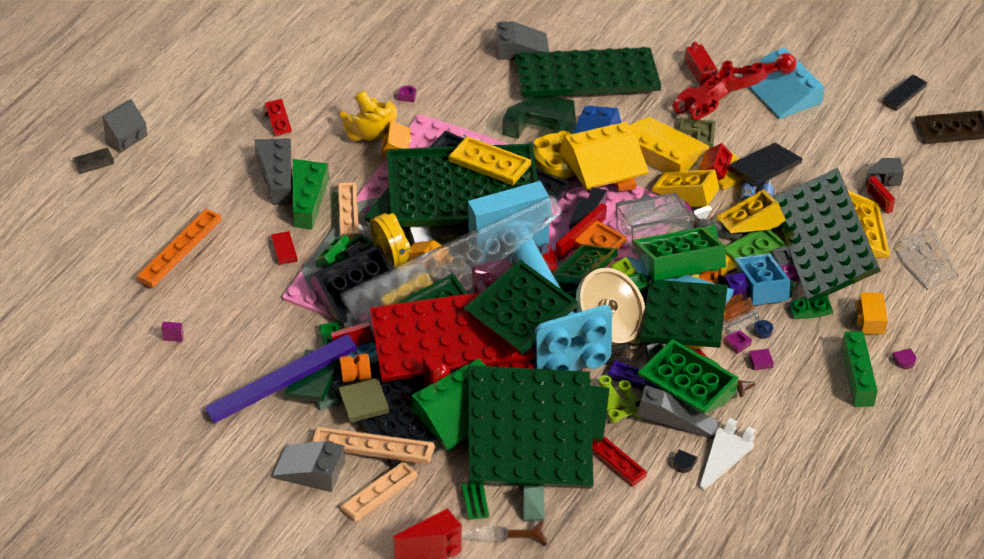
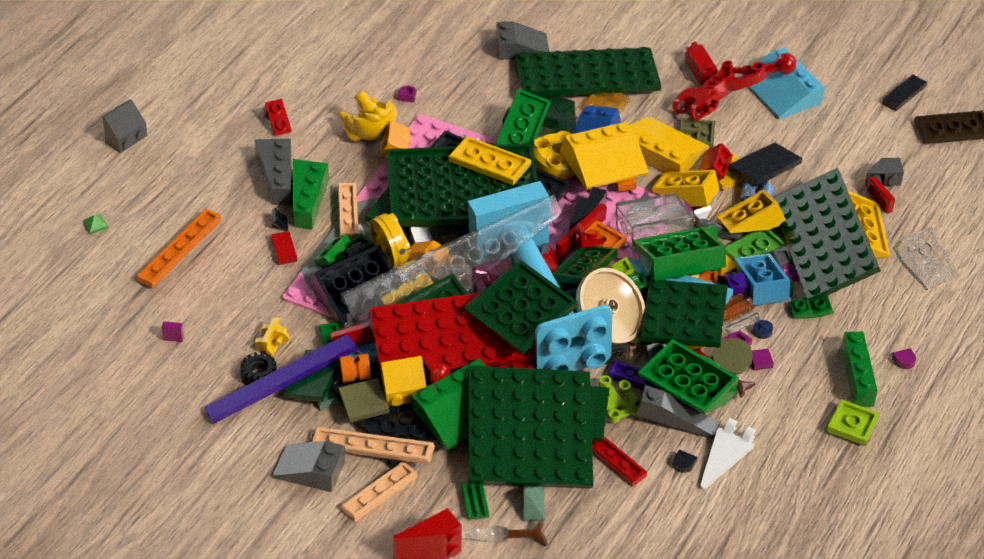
clear smoke plate [73,148,114,174] -> none
light orange brick [855,292,888,334] -> none
none -> bright green slope [84,214,108,234]
none -> black tyre [240,352,277,386]
none -> yellow hips [255,317,290,356]
none -> black slope [271,208,288,232]
none -> yellow slope [381,356,426,407]
none -> green tile [495,89,551,146]
none -> red bracket [574,223,604,248]
none -> clear yellow plate [583,93,630,115]
none -> olive tile [713,338,753,375]
none -> lime plate [827,399,880,446]

